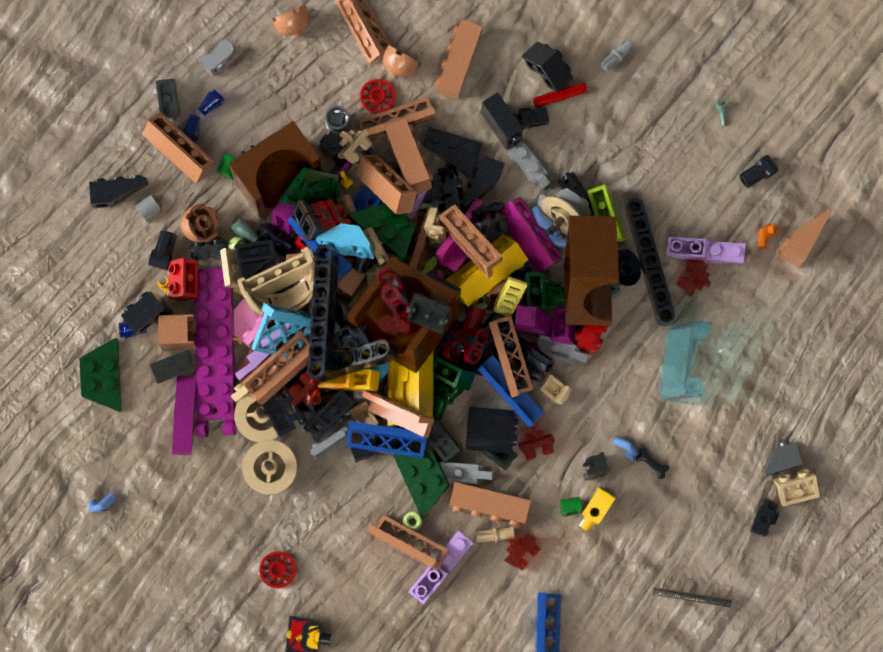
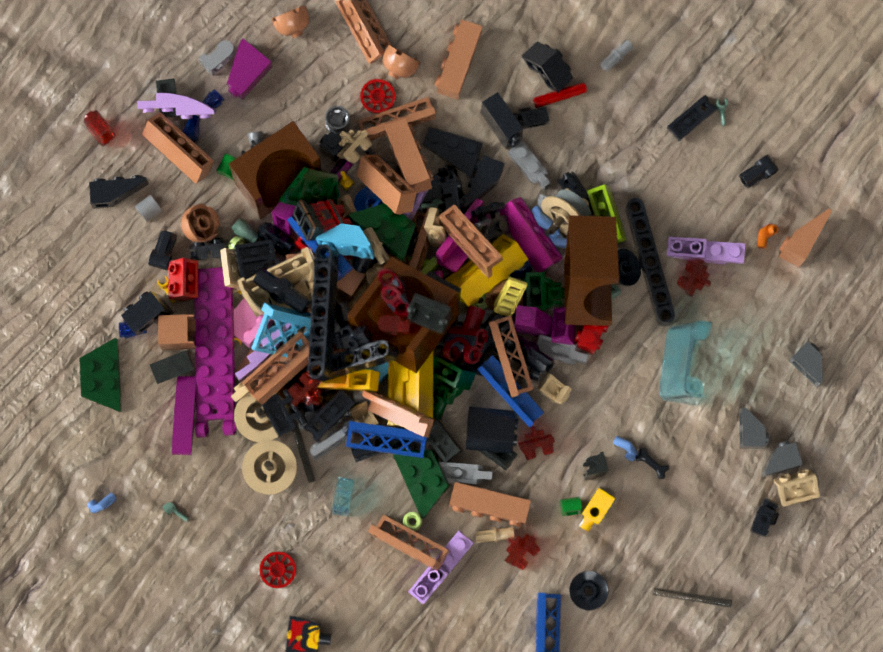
none -> clear red brick [83,110,116,146]
none -> lavender slope [137,93,216,119]
none -> sand green hand [162,502,189,521]
none -> magenta slope [227,39,272,100]
none -> light grey hinge [248,131,263,146]
none -> black piece [253,268,311,314]
none -> clear smoke bar [288,408,316,483]
none -> clear light blue leg [332,477,354,517]
none -> black dish [569,571,608,610]
none -> black plate [667,95,718,142]
none -> dark grey slope [739,408,769,449]
none -> dark grey slope [789,341,823,387]

